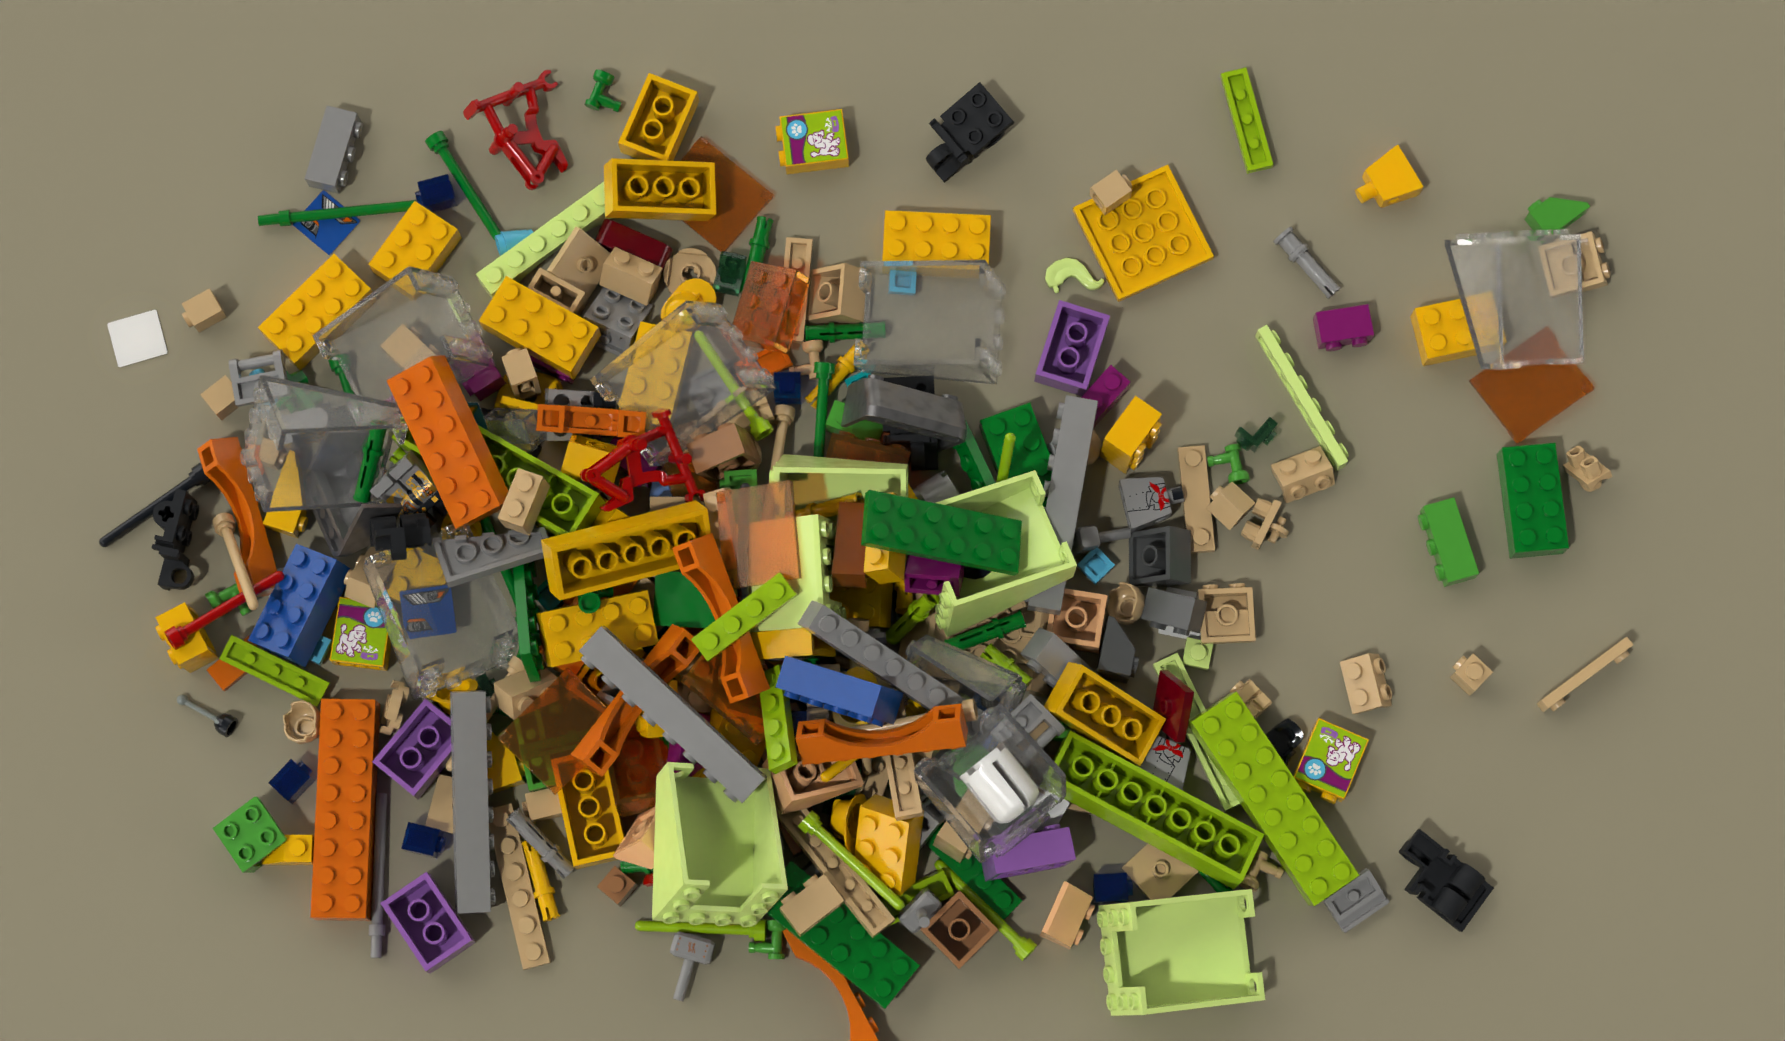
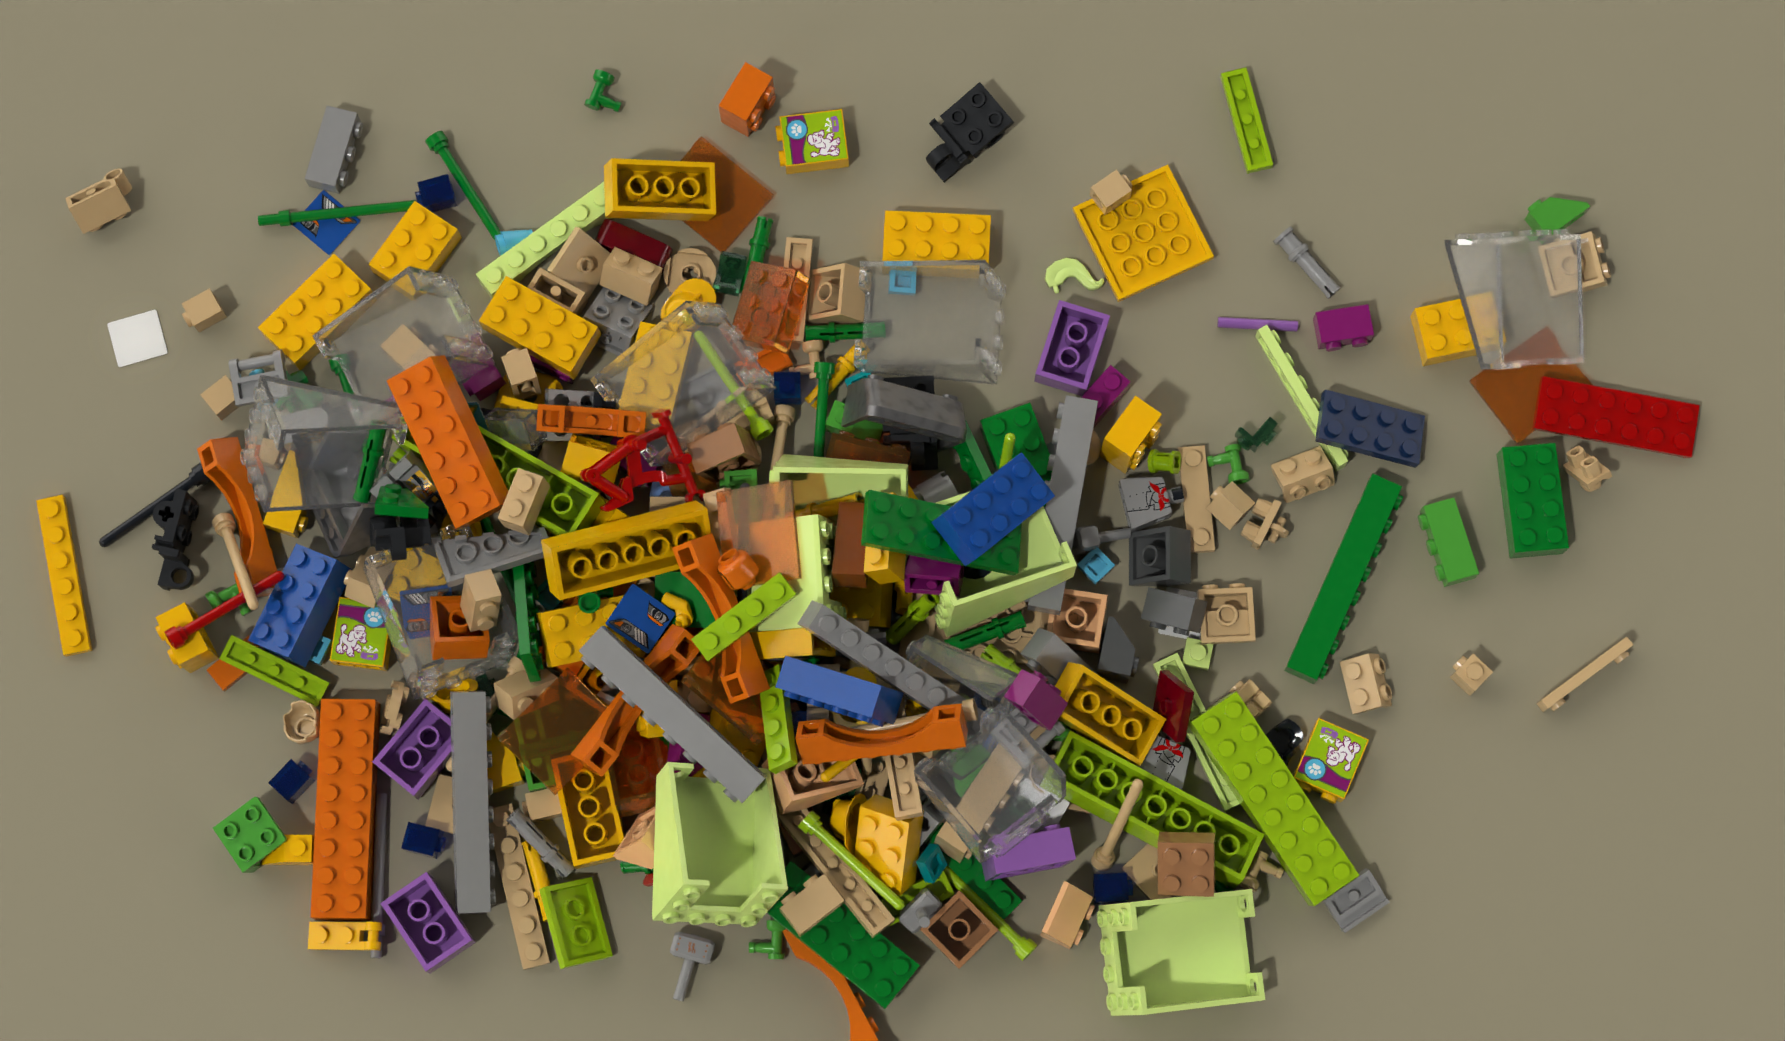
hinge [177,694,238,737] -> none
red piece [463,70,568,190] -> none
medium nougat brick [597,866,638,907] -> none
yellow brick [618,73,699,161] -> none
lime piece [635,919,767,941] -> none
white cylinder [959,743,1039,824] -> none
tan hair [1107,582,1145,625] -> none
yellow torso [1355,145,1424,208] -> none
black plate [1399,829,1494,932] -> none
none -> yellow plate [36,495,92,657]
none -> tan hinge [65,168,132,234]
none -> yellow plate [308,922,382,951]
none -> green wing [375,484,429,519]
none -> orange slope [430,596,490,660]
none -> tan brick [460,569,502,632]
none -> lime plate [539,877,613,969]
none -> blue sticker [605,584,675,653]
none -> yellow arm [661,592,694,629]
none -> orange head [717,548,759,590]
none -> orange brick [719,62,776,137]
none -> teal plate [916,843,947,883]
none -> blue brick [931,452,1055,566]
none -> magenta brick [1004,669,1068,731]
none -> tan piece [1091,779,1143,871]
none -> lime bush [1148,449,1181,474]
none -> medium nougat brick [1158,832,1215,897]
none -> medium lavender bar [1217,317,1298,332]
none -> green brick [1284,473,1403,684]
none -> dark blue plate [1315,389,1425,468]
none -> red plate [1532,376,1700,458]

